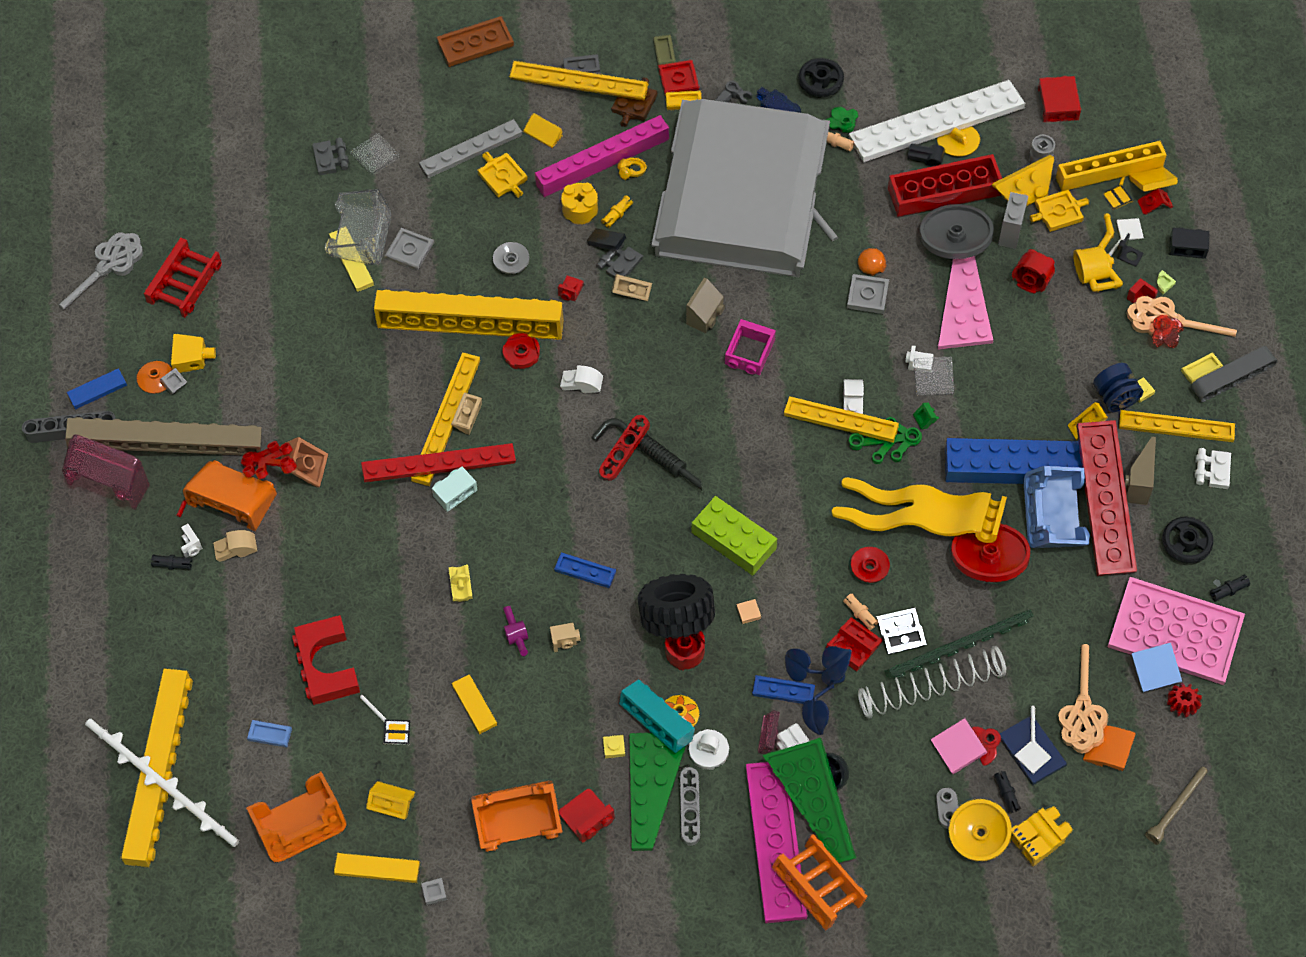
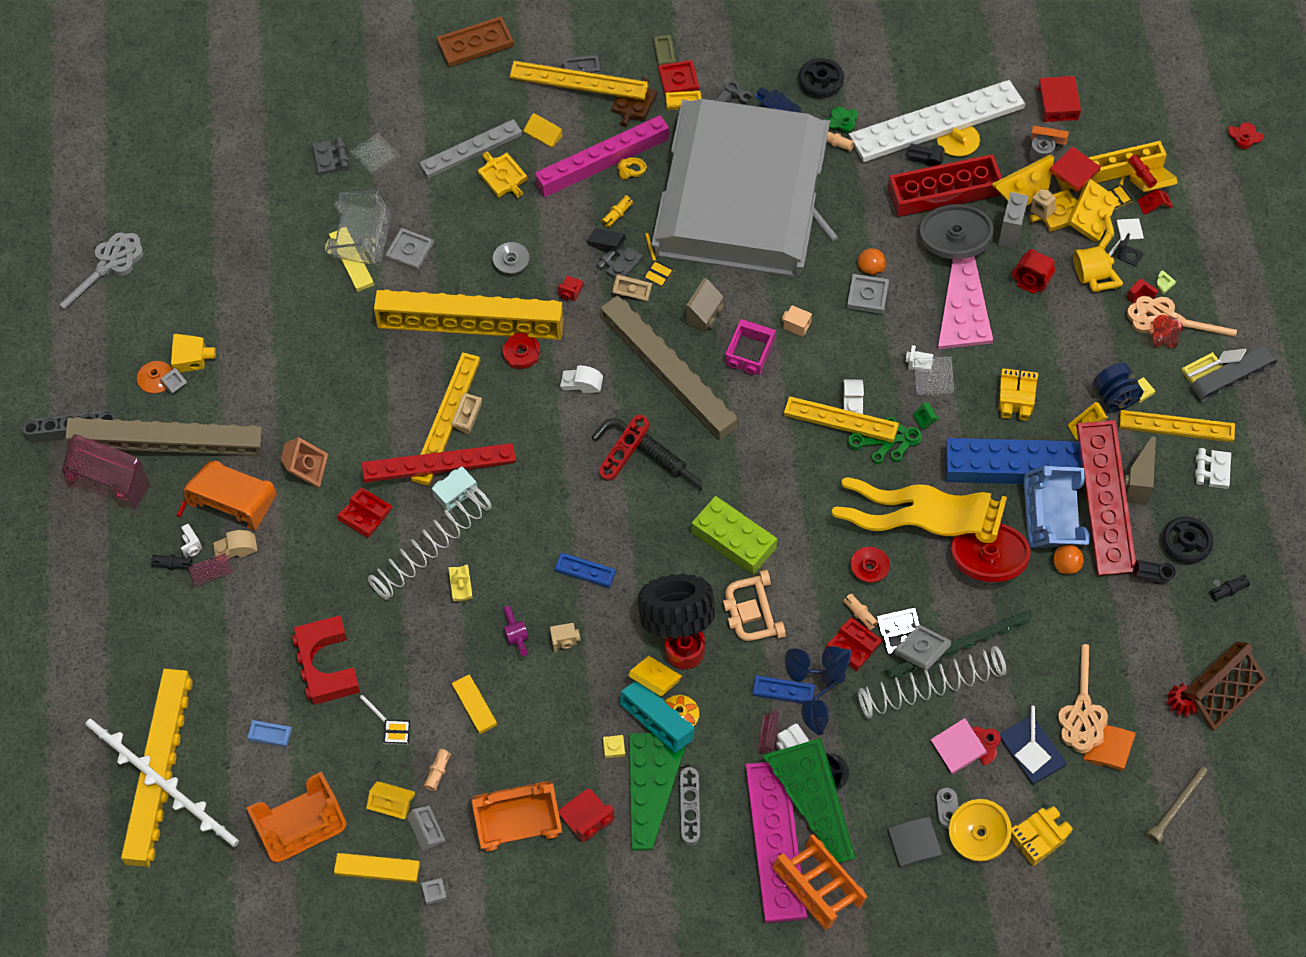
blue tile [67,368,127,410] -> none
red fence [144,237,222,318] -> none
red plant [241,441,297,479] -> none
yellow brick [561,183,598,224] -> none
white tile [689,730,729,770] -> none
black pin [994,771,1021,814] -> none
bright pink plate [1108,577,1245,685] -> none
light blue tile [1131,643,1182,692] -> none
black brick [1169,227,1209,259] -> none
none -> clear pink plate [188,553,232,586]
none -> red slope [337,487,392,538]
none -> white piece [368,486,492,600]
none -> light grey slope [407,806,446,851]
none -> light nougat pin [424,749,451,791]
none -> dark tan brick [600,296,737,441]
none -> yellow plate [628,656,682,697]
none -> piece [642,233,674,288]
none -> light nougat bar [723,570,786,641]
none -> light nougat brick [782,306,812,337]
none -> dark grey slope [888,817,943,868]
none -> light grey tile [894,625,951,670]
none -> yellow hips [998,368,1038,421]
none -> orange slope [1030,126,1069,145]
none -> tan brick [1031,189,1056,220]
none -> red tile [1049,147,1101,192]
none -> orange hair [1054,545,1084,574]
none -> yellow plate [1067,180,1119,243]
none -> red pin [1128,154,1157,188]
none -> black piece [1133,560,1176,585]
none -> reddish brown fence [1184,641,1267,731]
none -> white piece [1187,349,1246,377]
none -> red plate [1228,122,1264,149]

